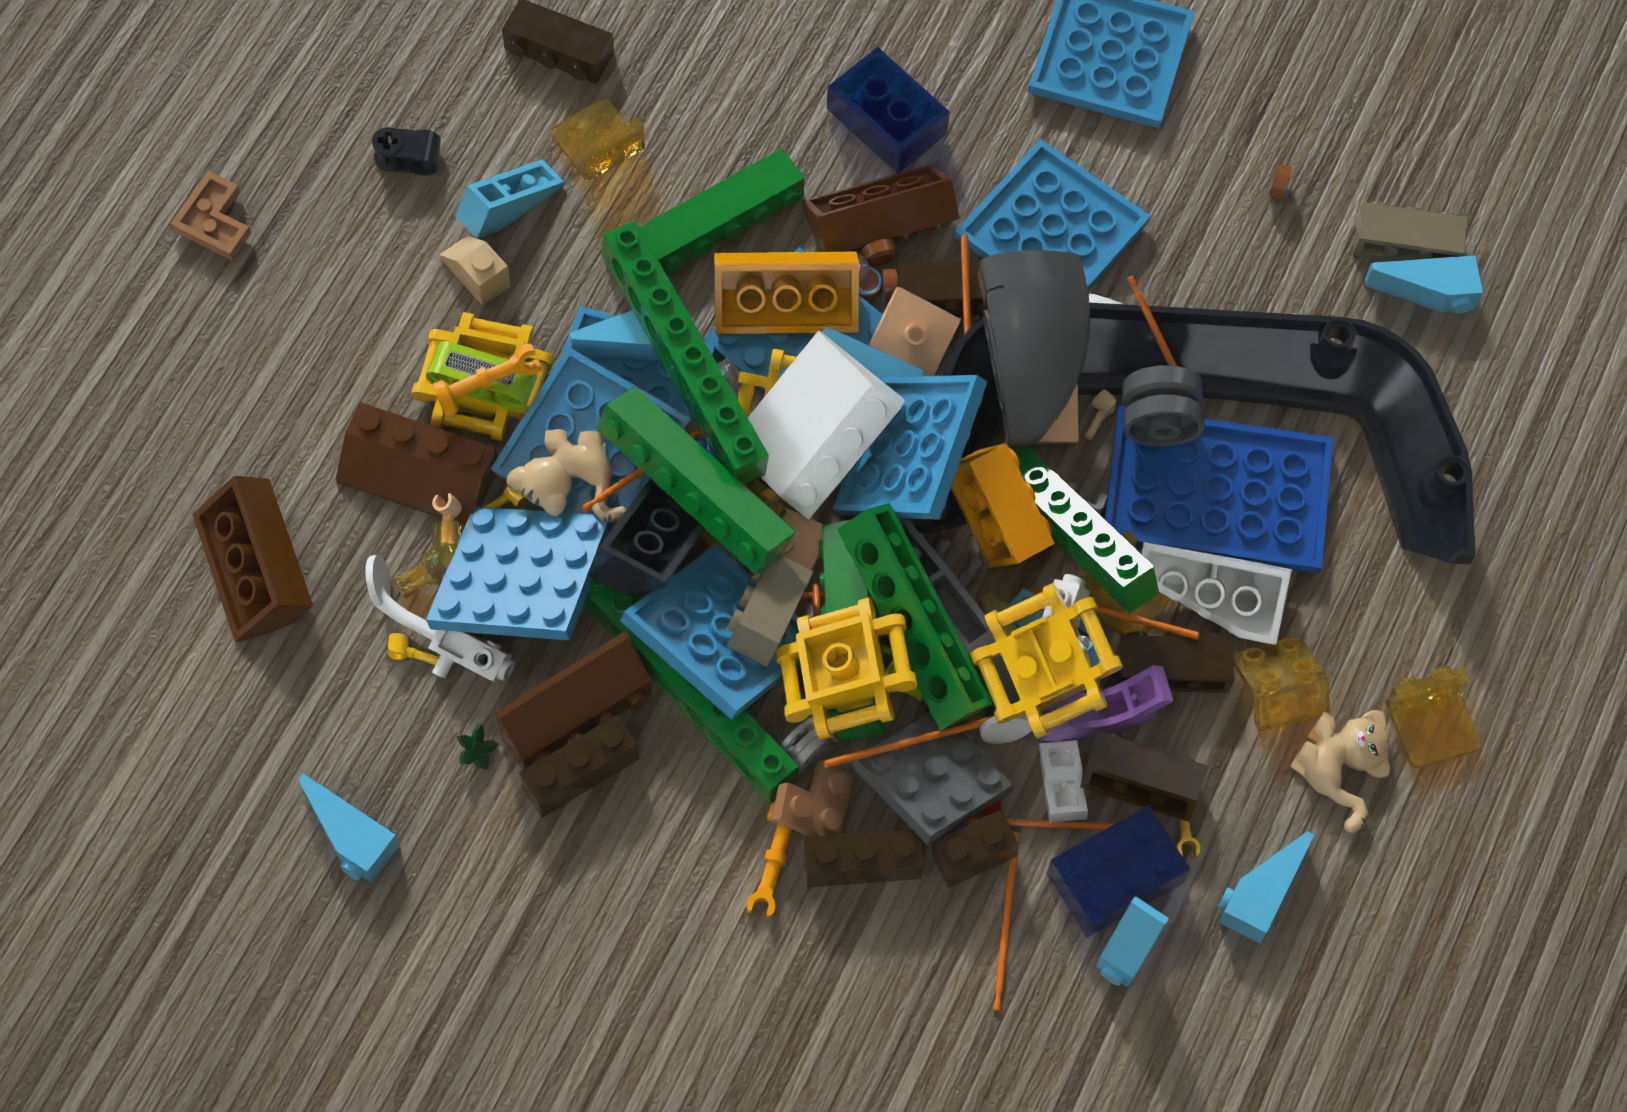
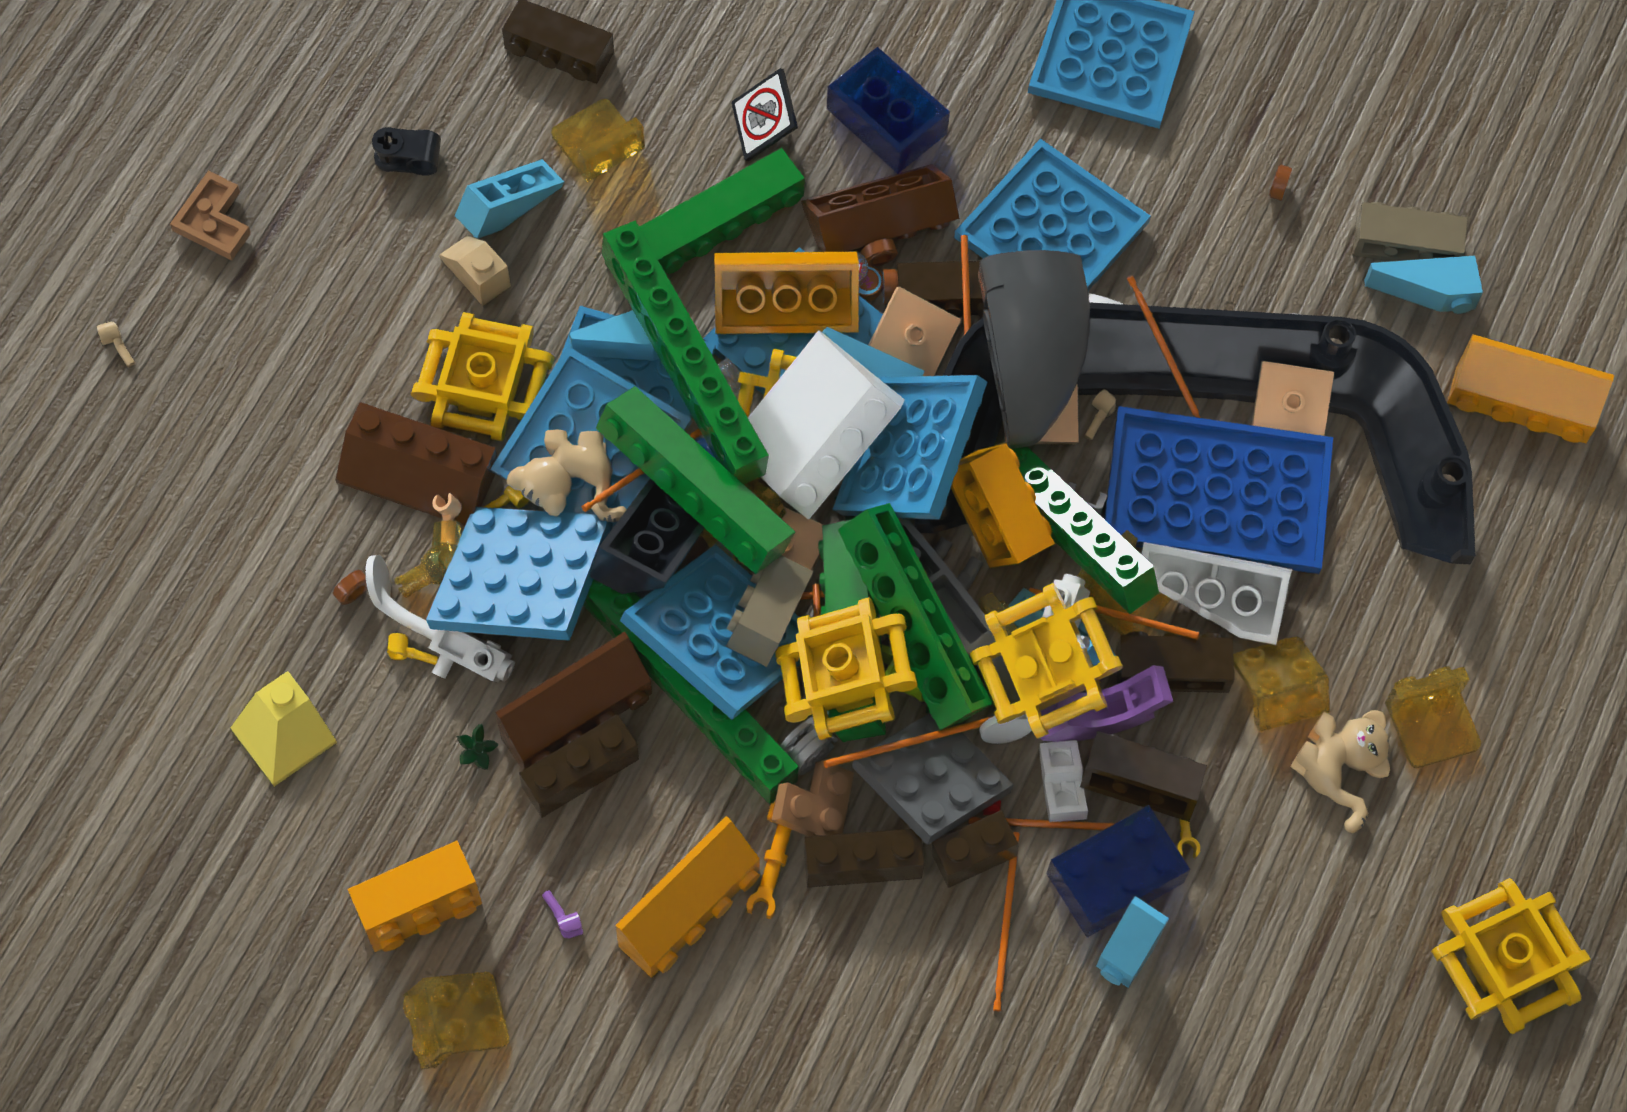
reddish brown slope [193,476,313,642] -> none
medium azure slope [298,773,400,883] -> none
lime beam [426,341,538,411] -> none
light orange piece [432,344,542,417] -> none
dark grey wheel [1122,365,1205,447] -> none
medium azure slope [1217,831,1314,944] -> none
none -> tan hand [97,322,135,368]
none -> light yellow slope [230,671,337,787]
none -> dark orange tile [333,570,367,605]
none -> light orange brick [348,841,482,952]
none -> clear yellow bracket [403,972,510,1070]
none -> medium lavender hand [542,890,583,939]
none -> light orange slope [616,816,760,978]
none -> piece [731,68,798,161]
none -> light nougat plate [1252,361,1334,436]
none -> yellow brick [1431,878,1591,1034]
none -> light orange slope [1447,334,1614,444]

